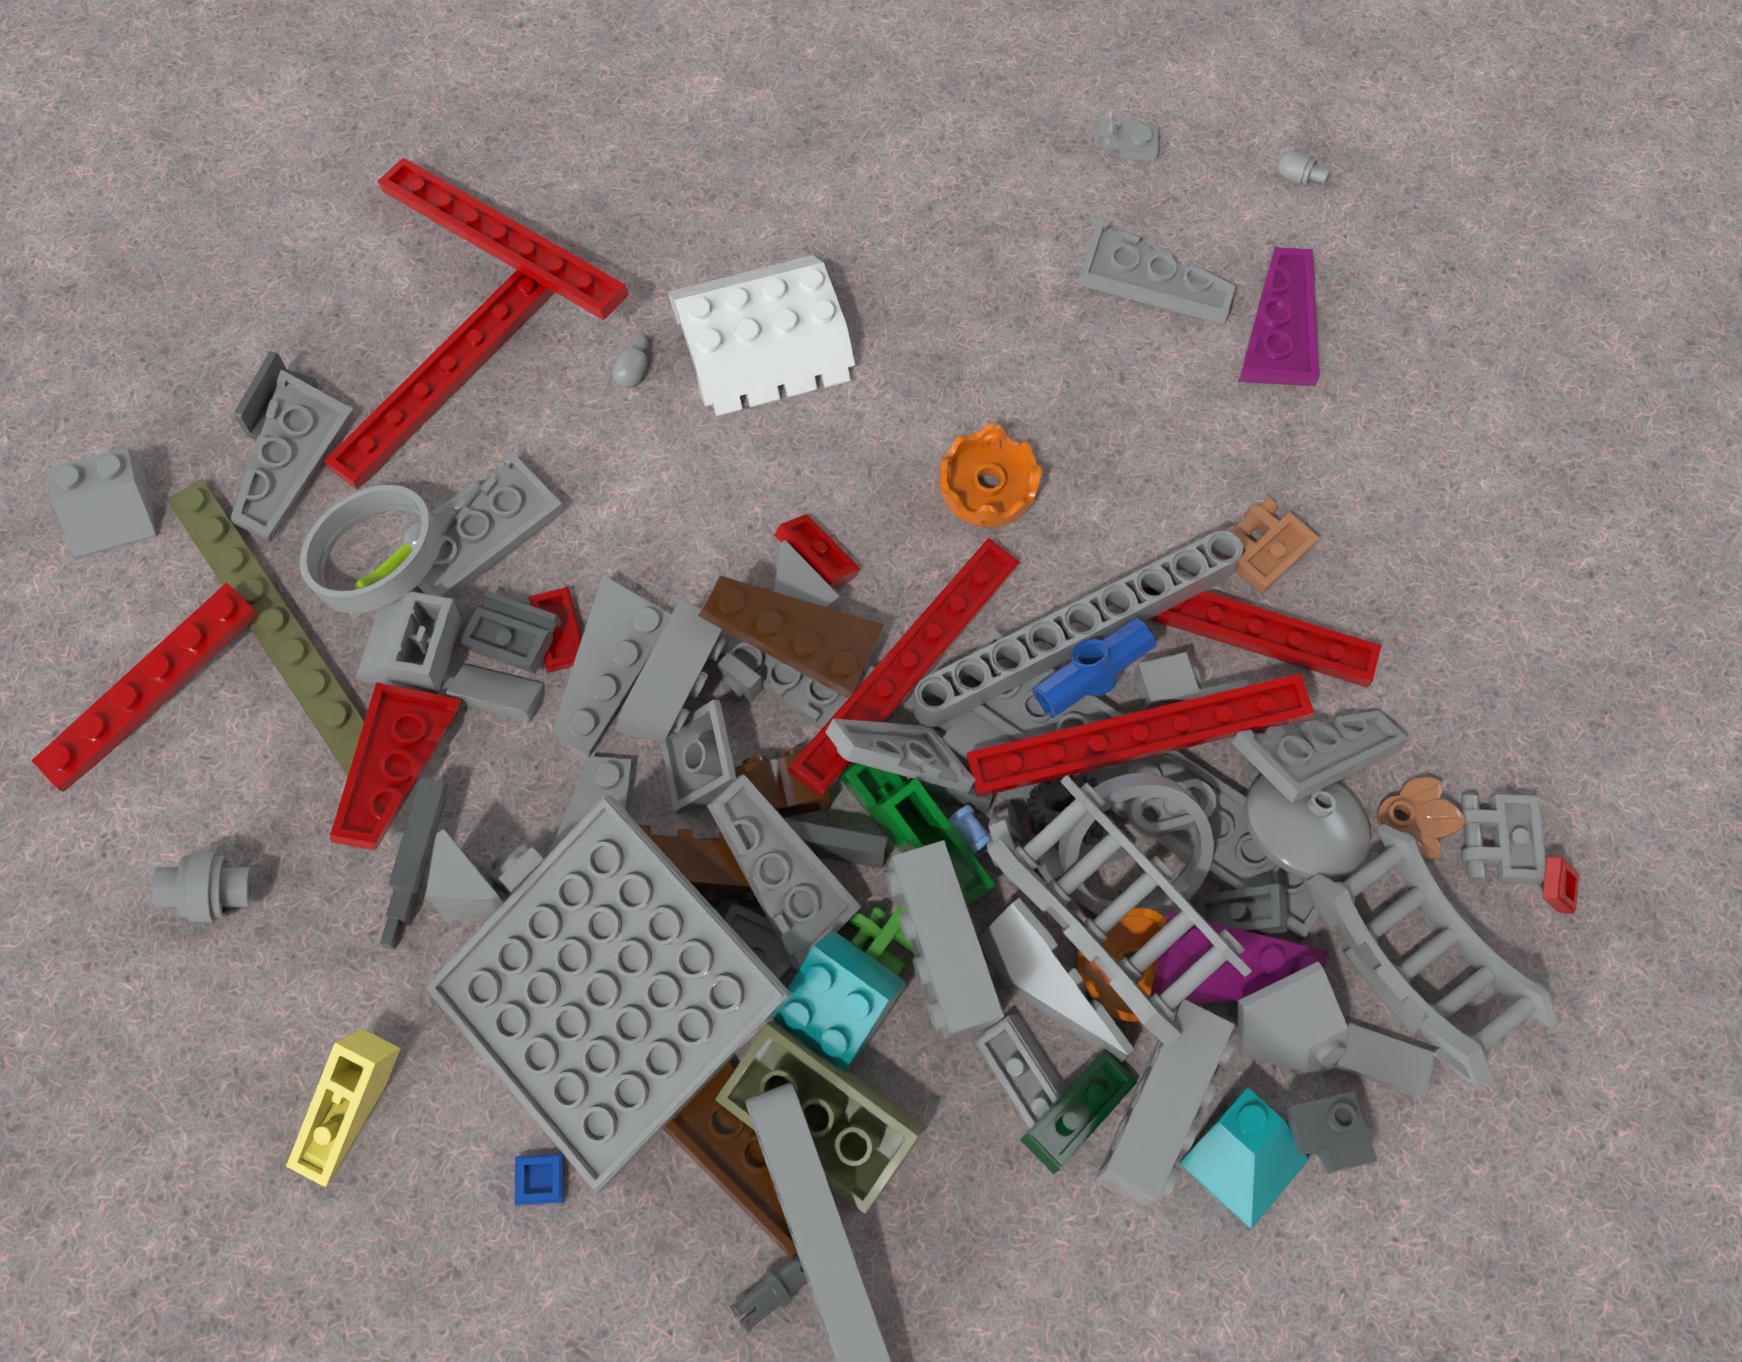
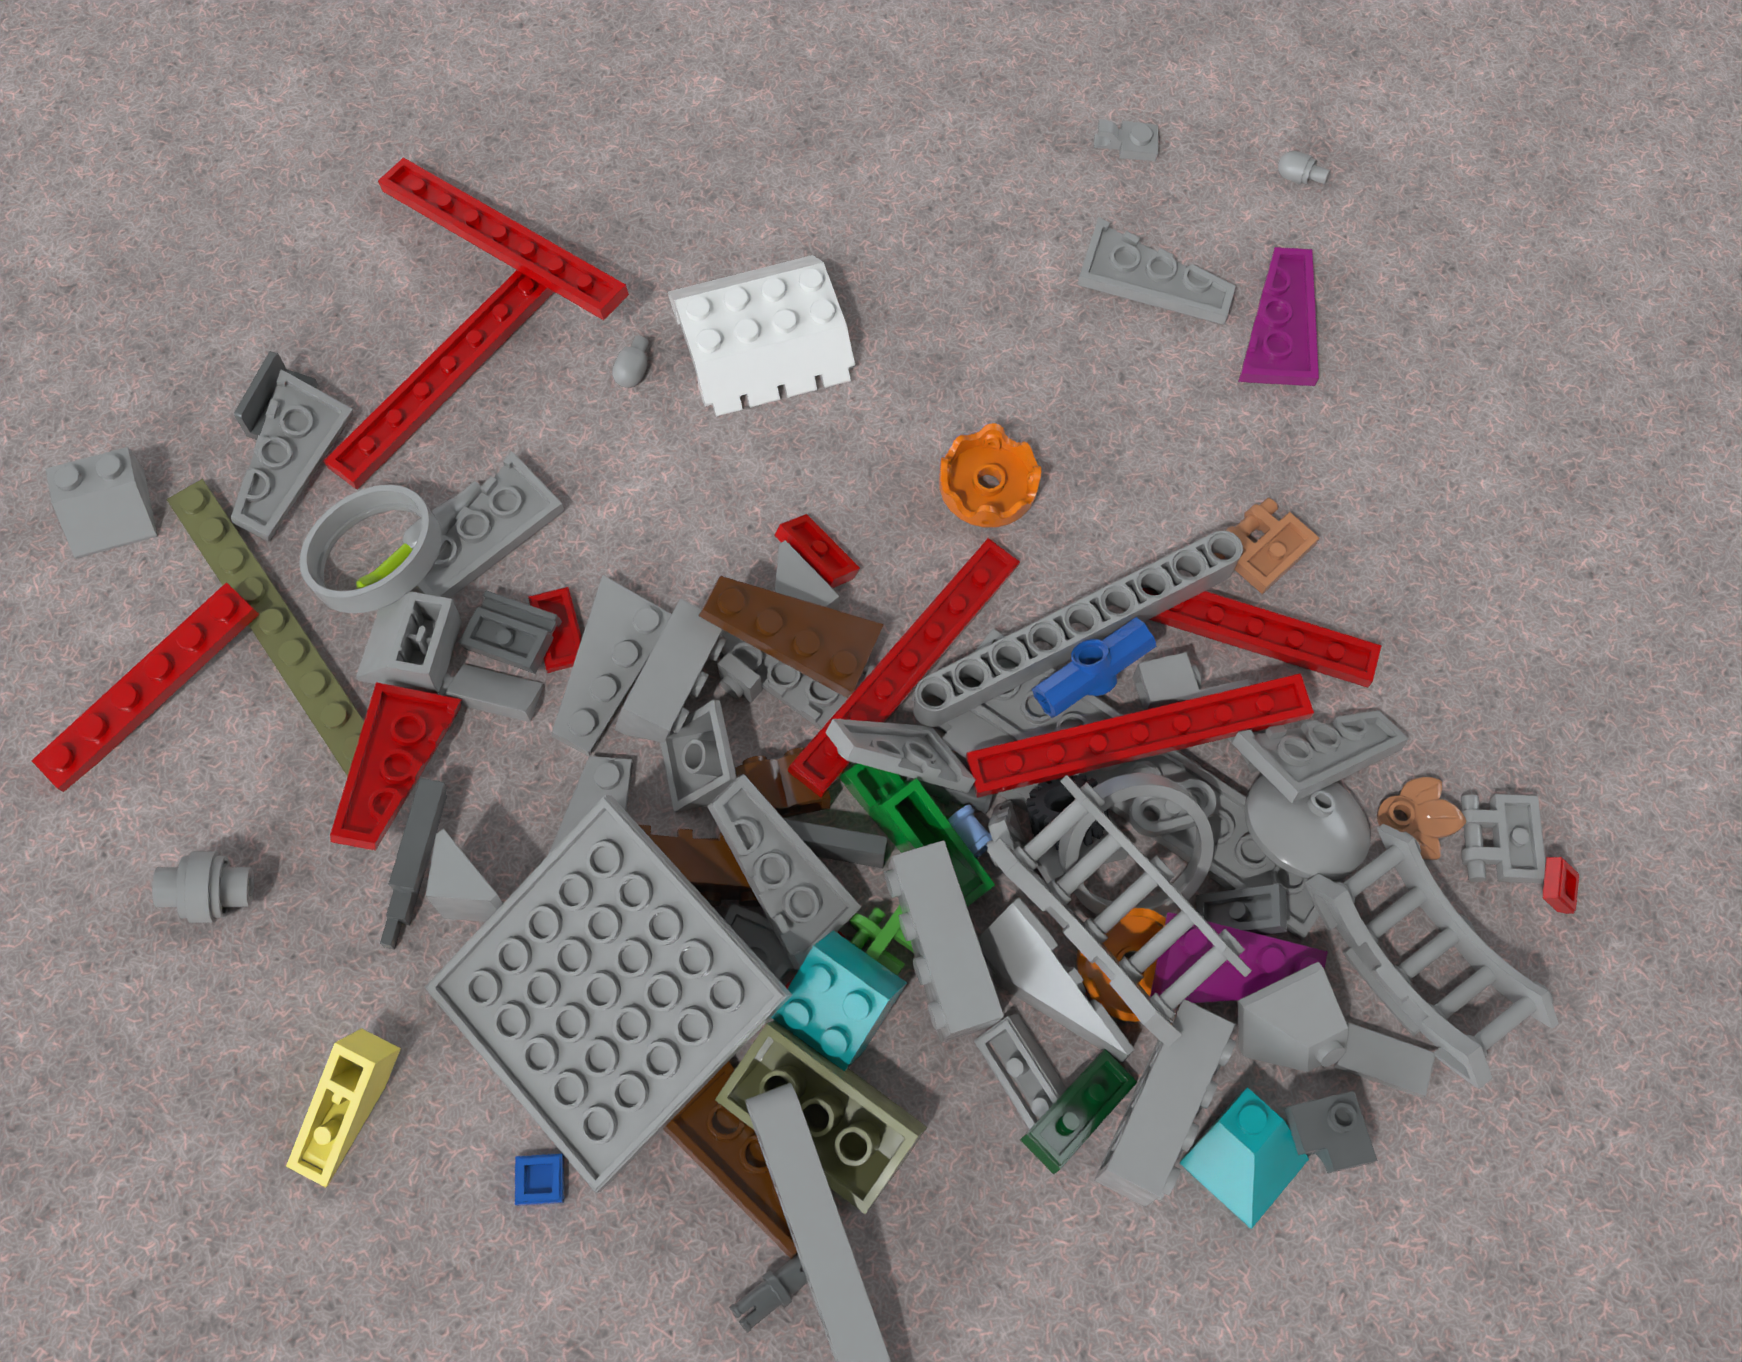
light grey slope [489,844,544,895] -> none

